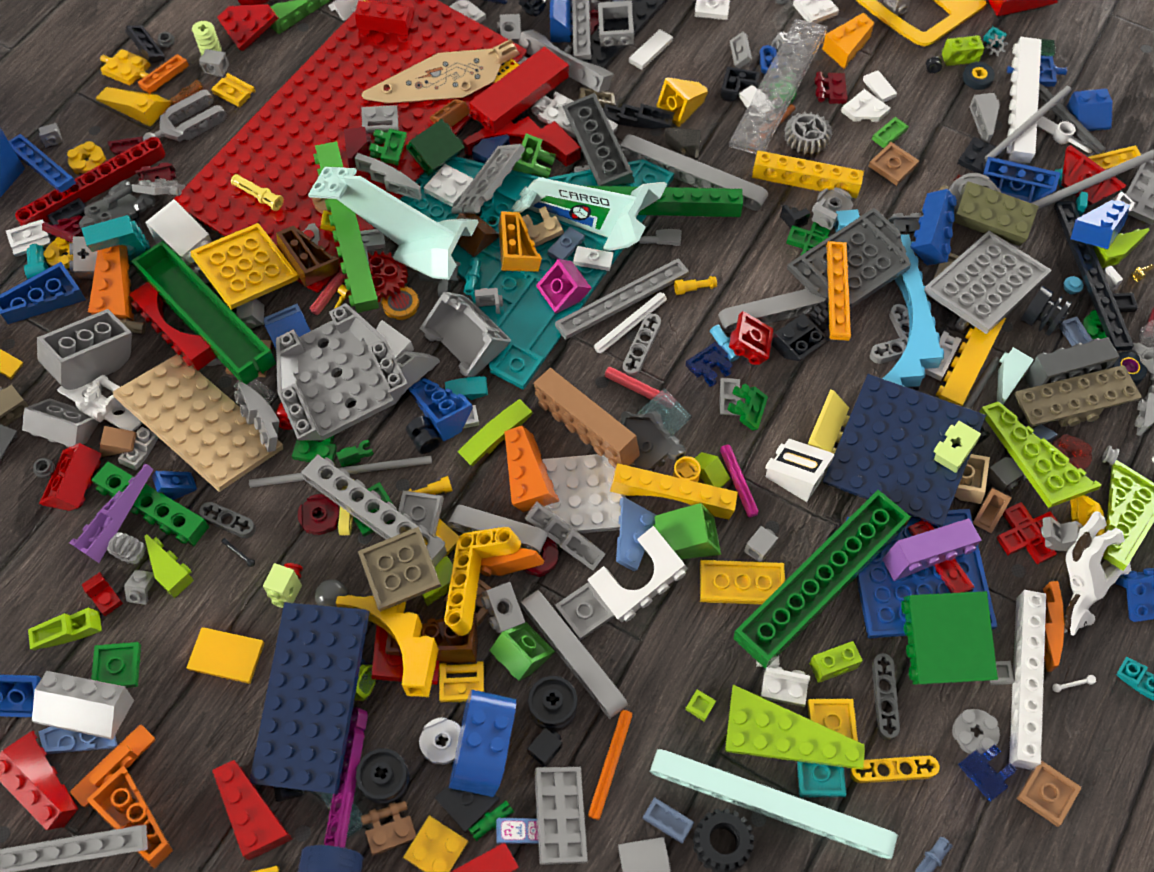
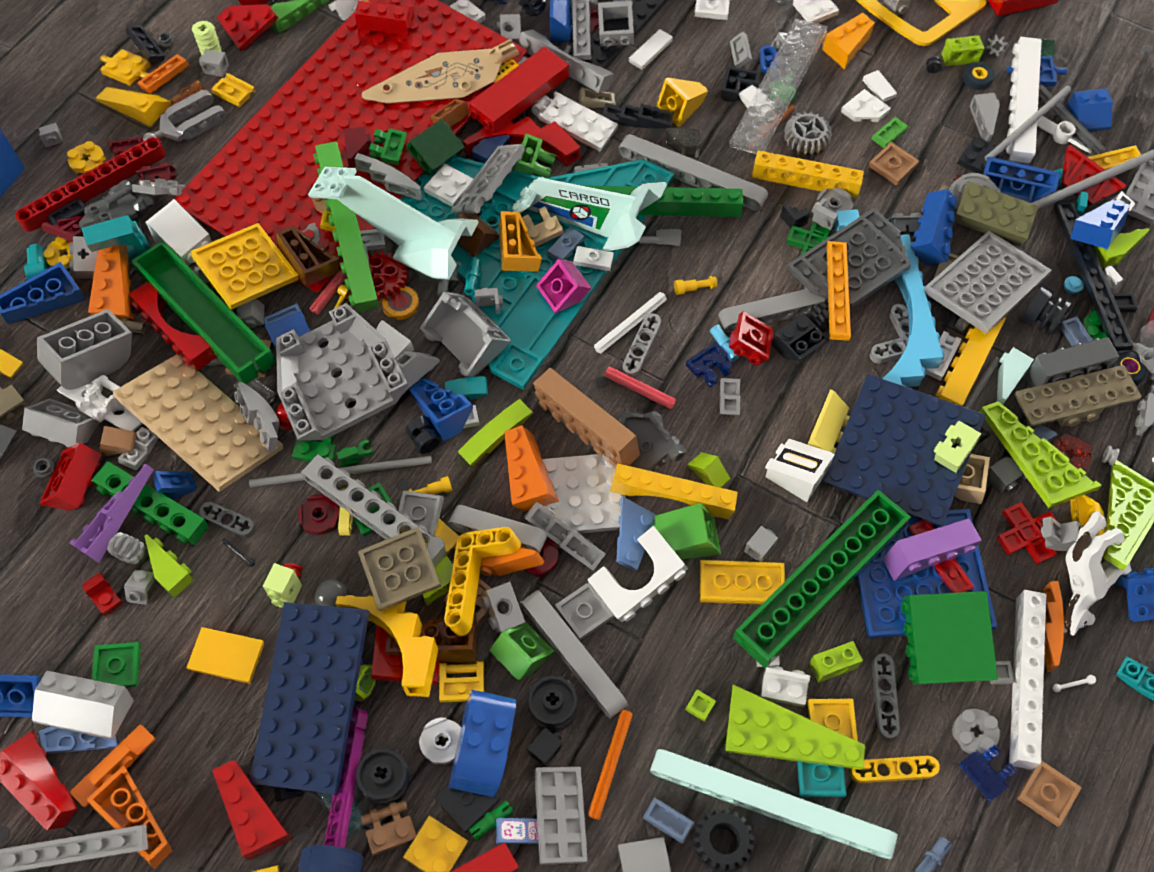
white plate [6,220,51,257] -> none
blue plate [9,134,76,193] -> none
lime slope [28,608,102,650] -> none
light yellow pin [231,174,284,211] -> none
light grey plate [362,105,399,134] -> none
light grey plate [555,258,689,340] -> none
dark grey arch [563,93,634,186] -> none
clear light blue plate [637,388,692,436] -> none
yellow wheel [673,457,701,482] -> none
dark pink axle [720,444,759,518] -> none
green plate [727,384,768,431] -> none
dark red plate [815,71,847,104] -> none
medium nougat slope [973,488,1012,533] -> none
teal tile [983,27,1007,48] -> none
clear yellow hand [1131,264,1154,281] -> none

